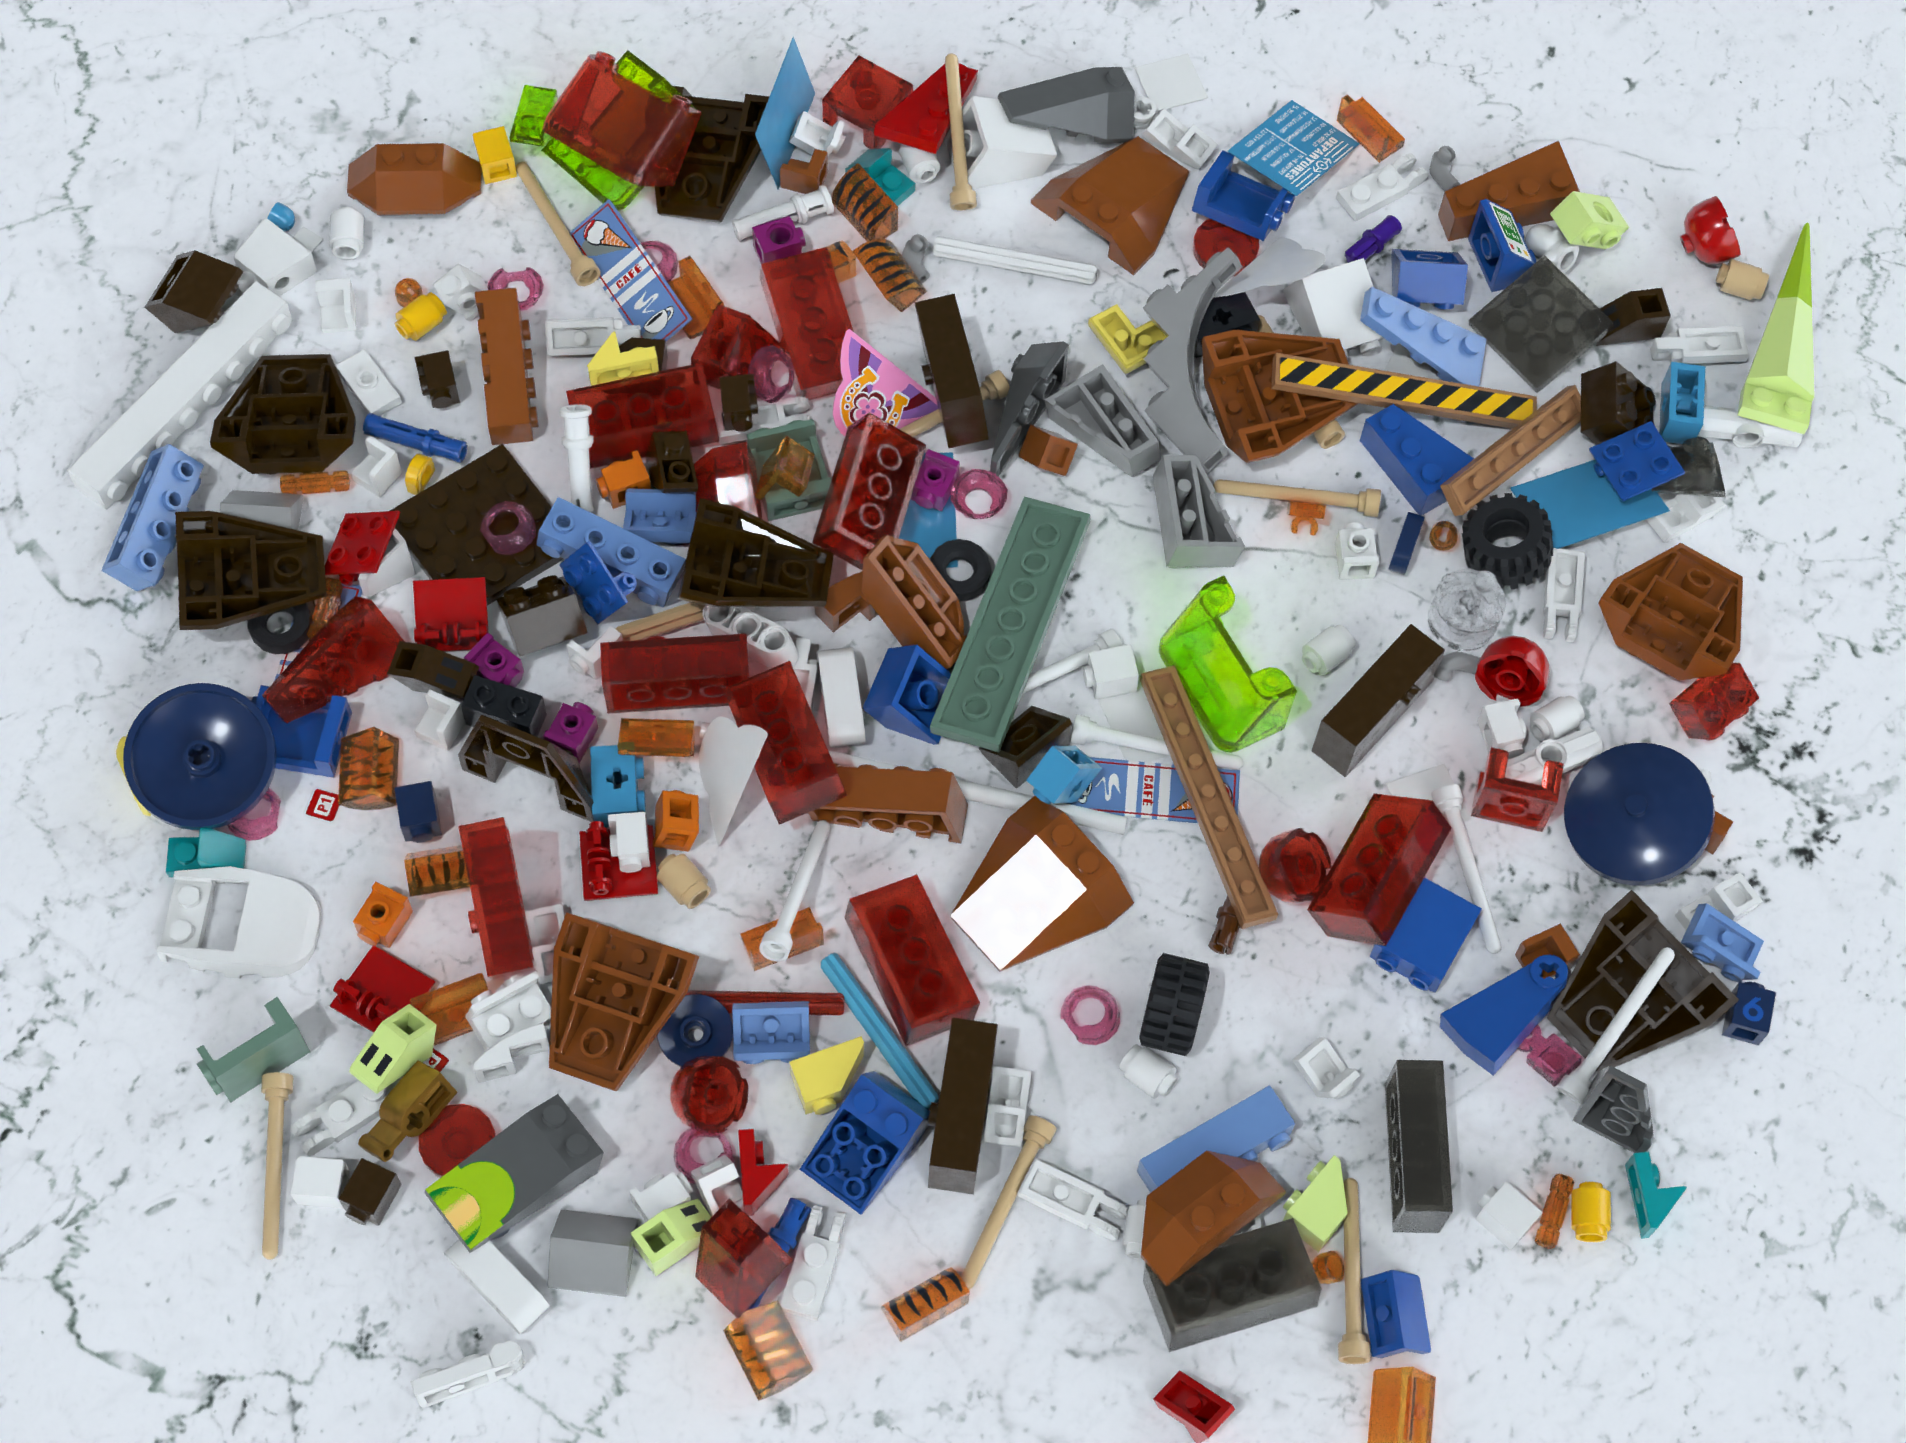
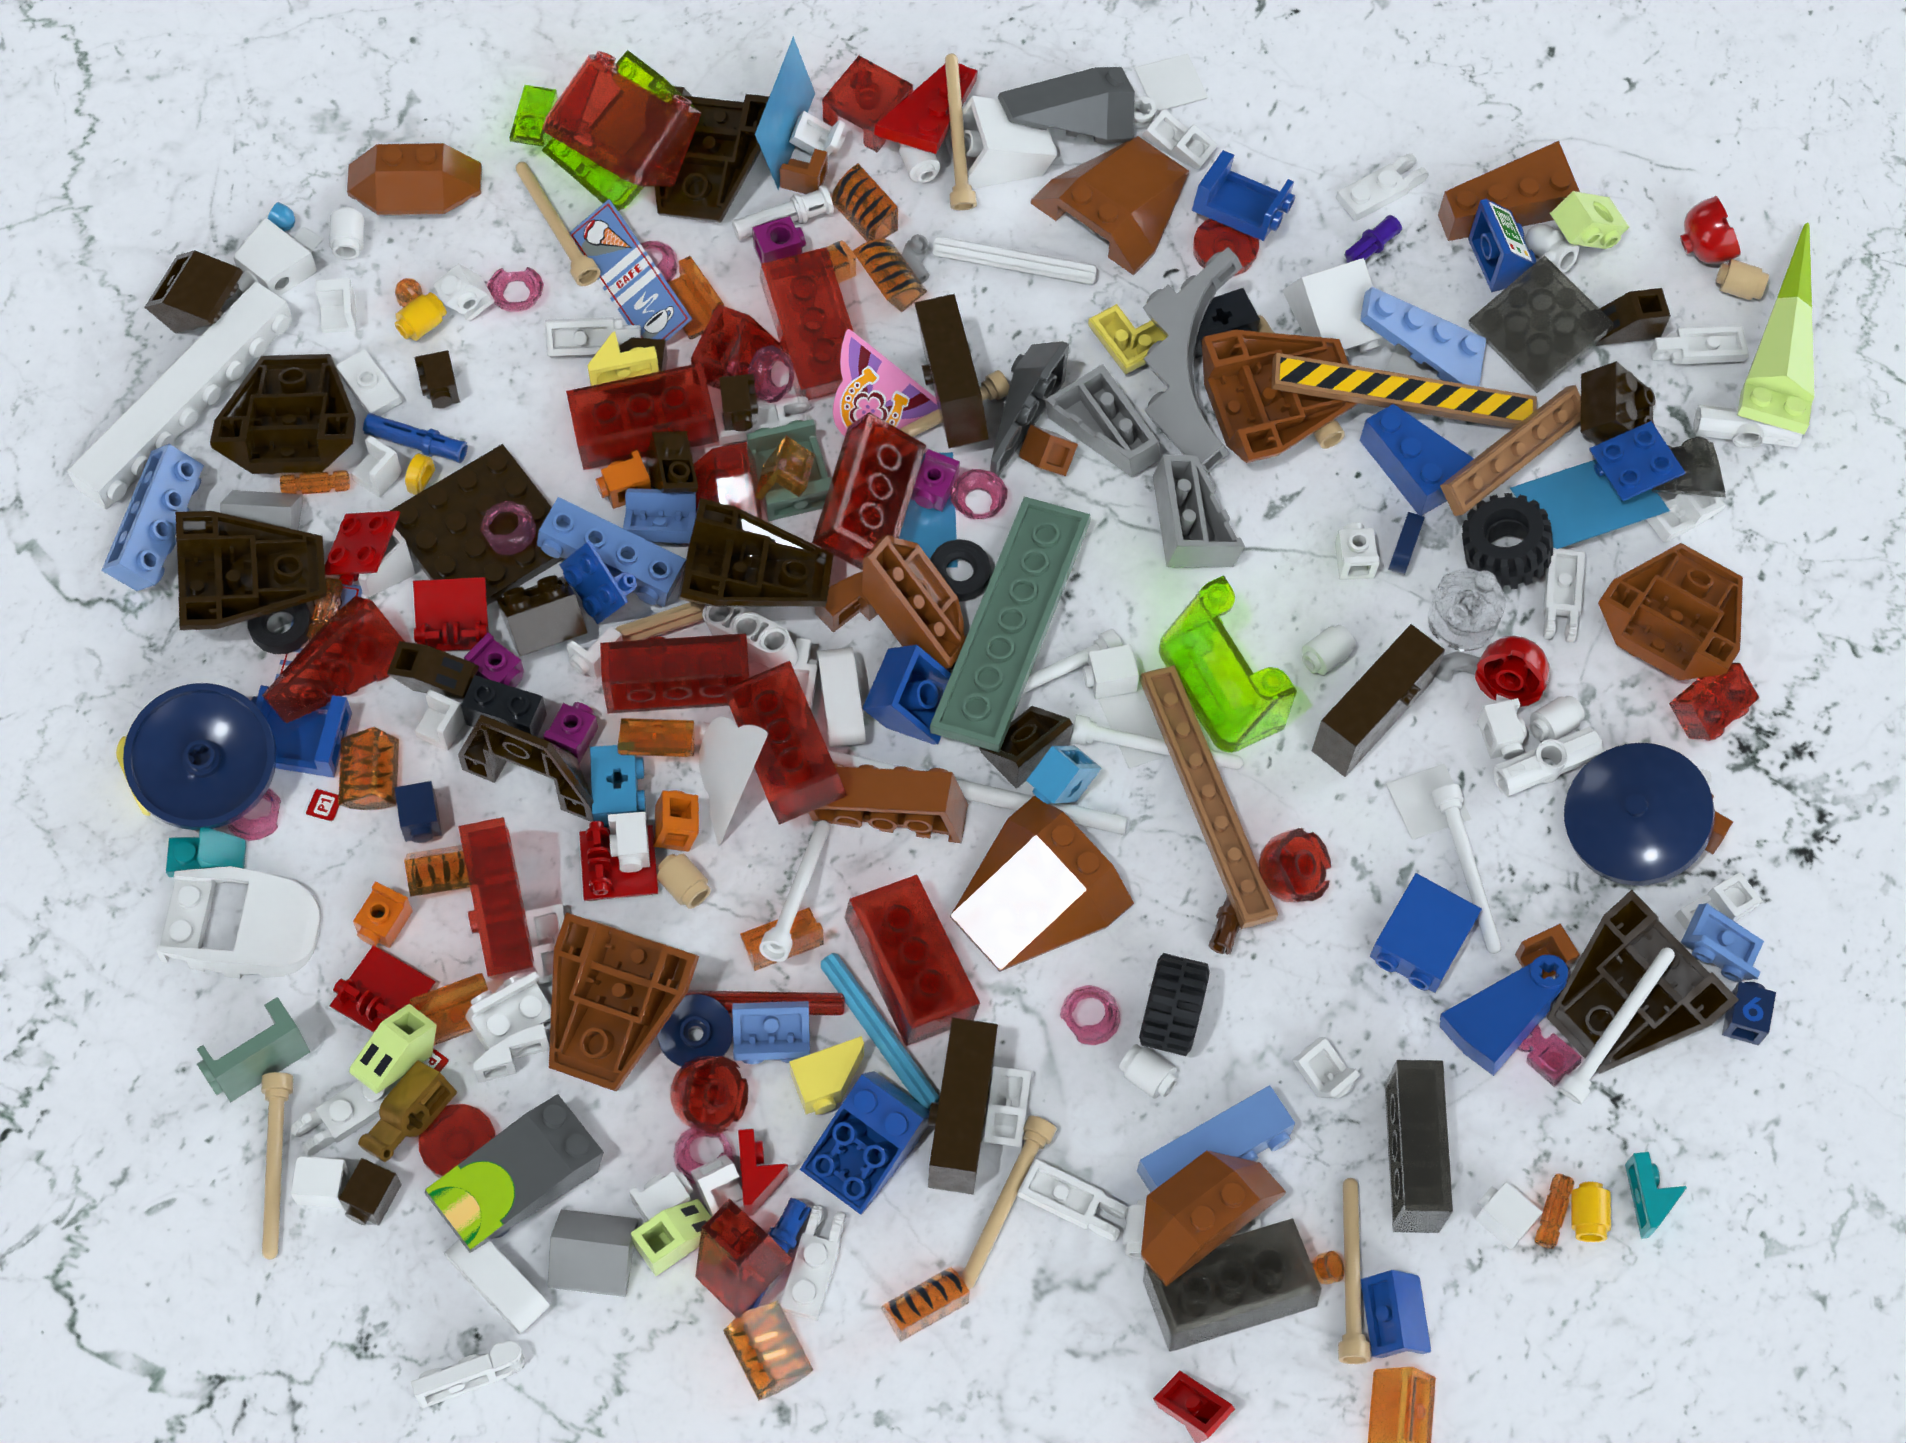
yellow panel [472,126,517,185] -> none
dark orange wedge [475,288,539,445] -> none
white pin [560,405,594,512] -> none
teal slope [845,148,916,210] -> none
sticker [1067,757,1240,823] -> none
tan piece [1213,479,1381,517] -> none
white sticker [1214,237,1326,297] -> none
dark azure sticker [1228,100,1360,196] -> none
yellowish green slope [1282,1155,1348,1253] -> none
clear orange tile [1287,501,1326,535] -> none
clear red brick [1307,793,1452,946] -> none
clear orange panel [1336,95,1405,163] -> none
slope [1391,249,1468,309] -> none
light grey arm [1429,146,1460,191] -> none
clear orange hinge [1429,521,1458,551] -> none
clear red panel [1471,747,1564,832] -> none
dark grey wedge [1572,1065,1654,1153] -> none
dark azure brick [1659,362,1706,446] -> none

